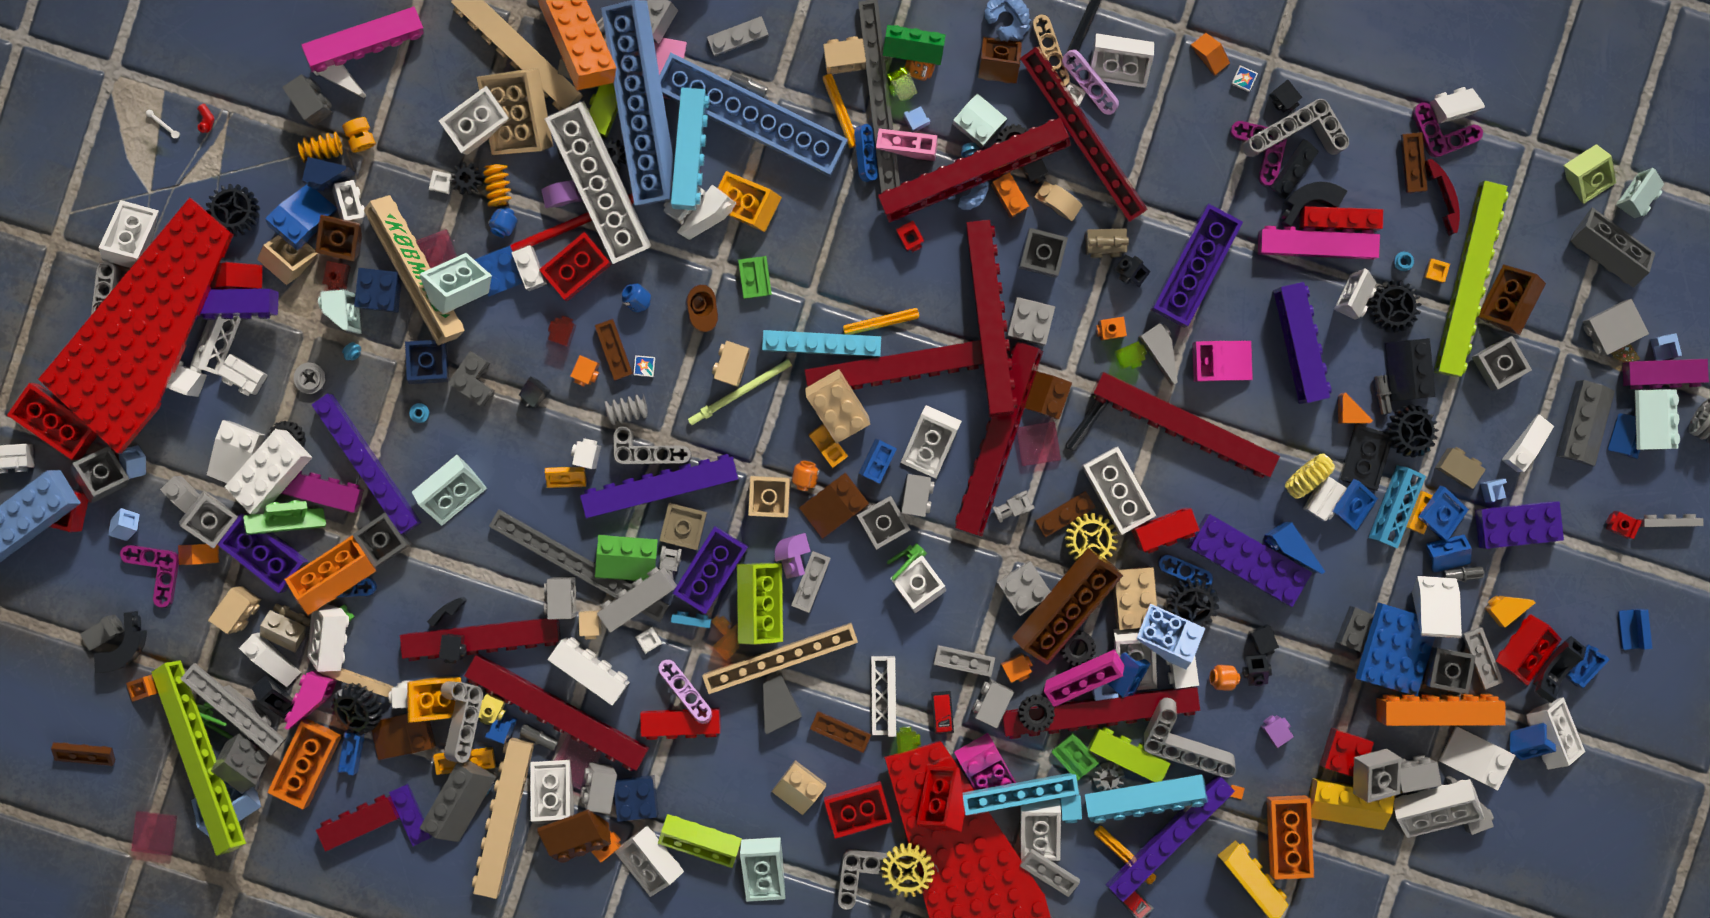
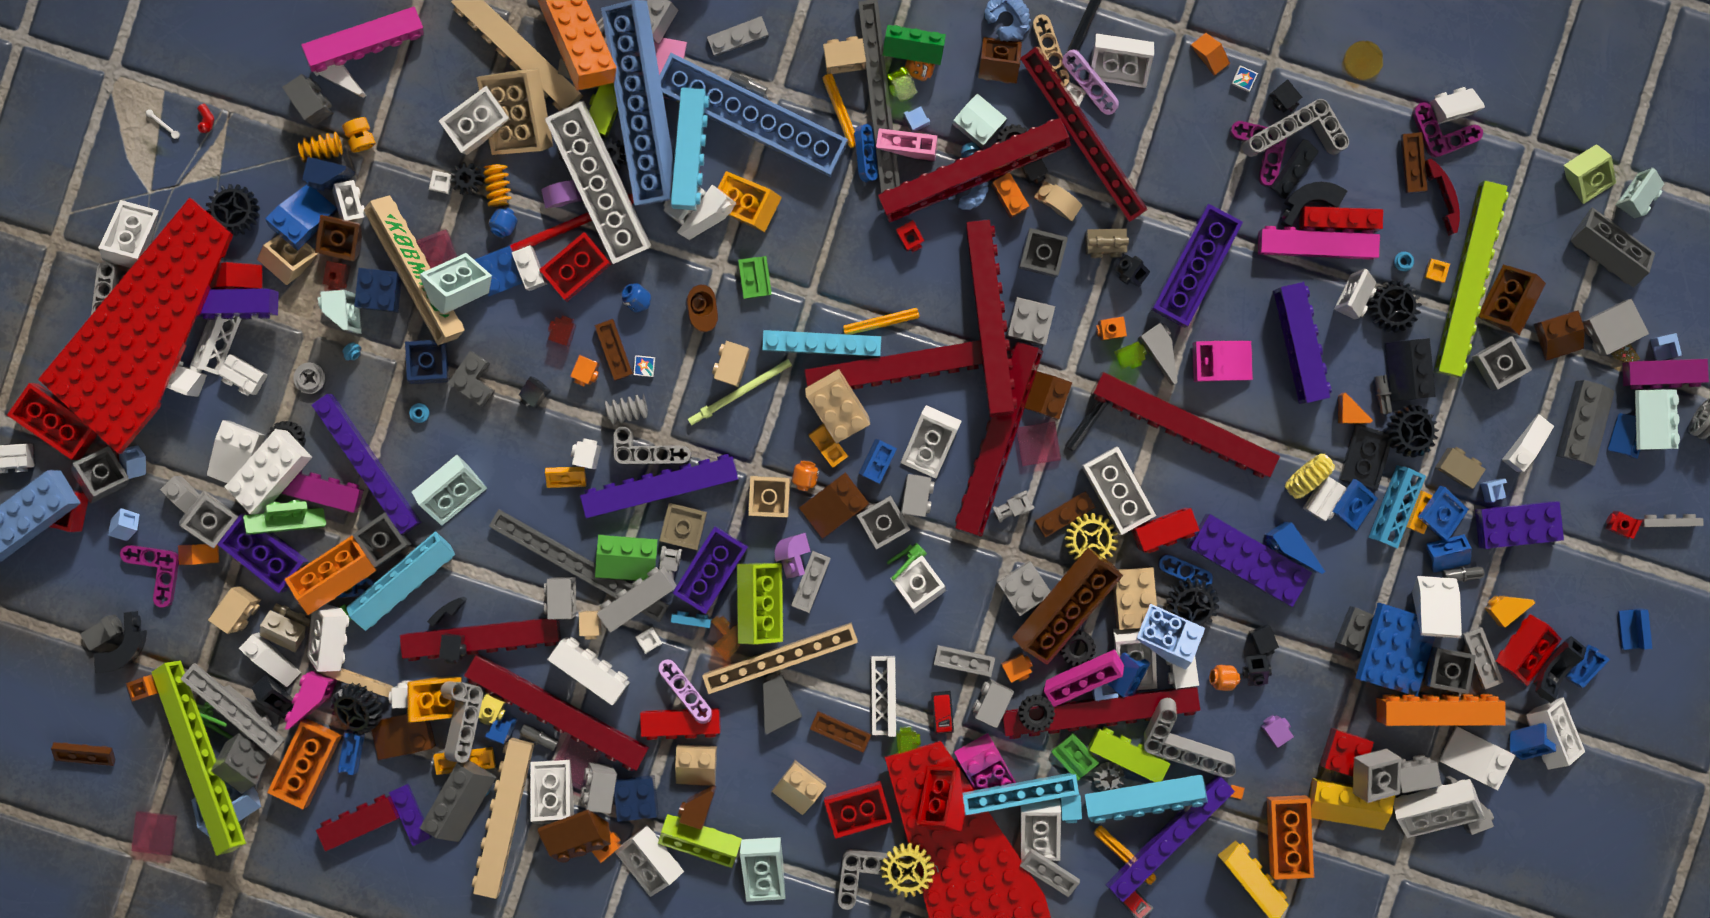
none -> medium azure brick [346,531,455,631]
none -> tan slope [675,744,717,786]
none -> reddish brown slope [677,786,717,830]
none -> clear yellow tile [1343,41,1383,80]
none -> reddish brown slope [1534,310,1585,361]

